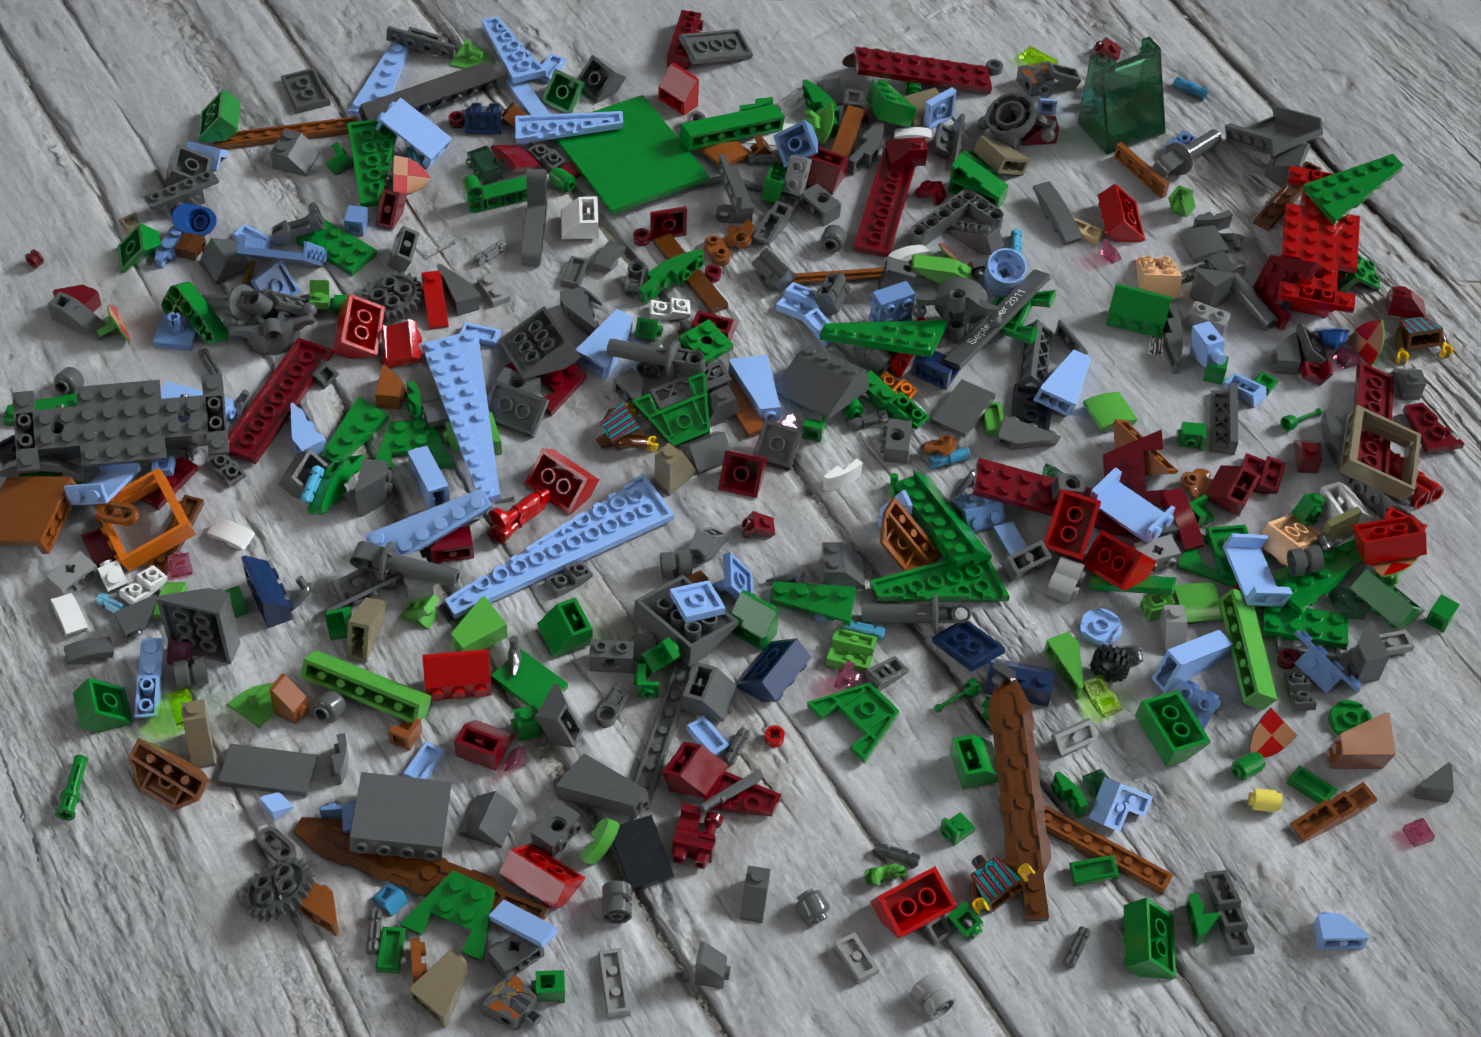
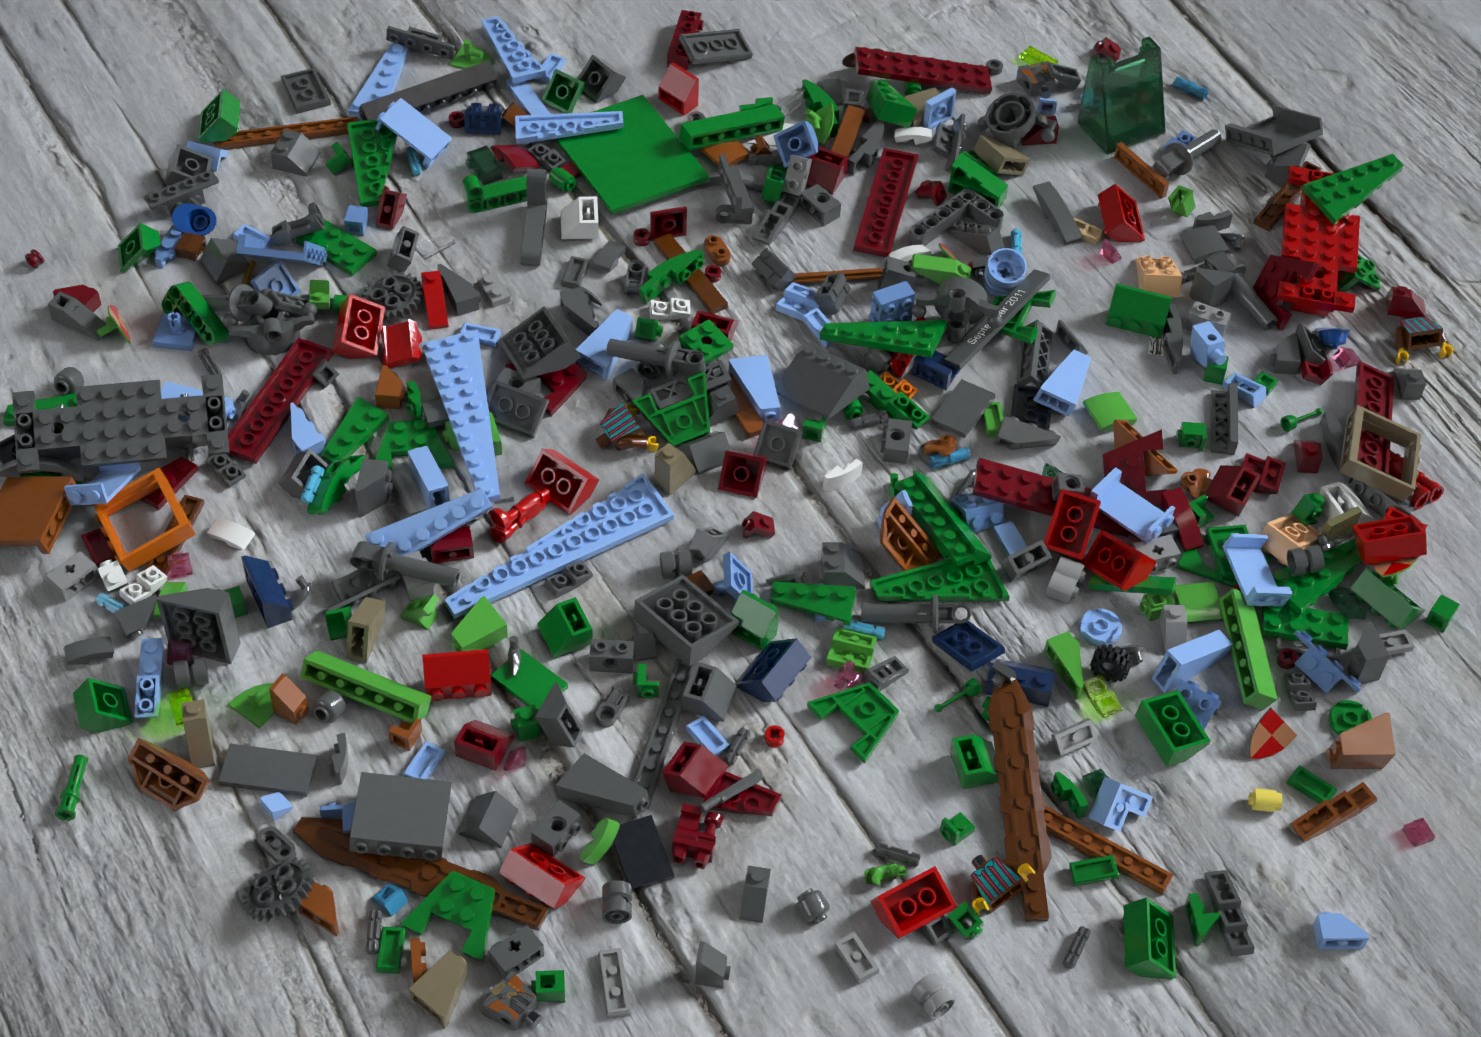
white slope [50,593,88,636] -> none
dark orange plate [98,501,139,526] -> none
dark tan tile [119,212,139,235] -> none
medium blue tile [151,456,176,477] -> none
shield [391,156,431,193] -> none
dark grey axle [474,240,507,265] -> none
light blue tile [489,900,558,948] -> none
green brick [637,637,681,677] -> none
light blue tile [669,580,726,623] -> none
dark orange plate [721,219,754,249] -> none
dark grey head [820,225,847,252] -> none
dark red slope [885,137,928,168] -> none
green brick [1231,752,1266,781] -> none
shield [1346,320,1385,366] -> none
dark red wing [1403,403,1465,454] -> none
dark grey slope [1413,762,1454,803] -> none

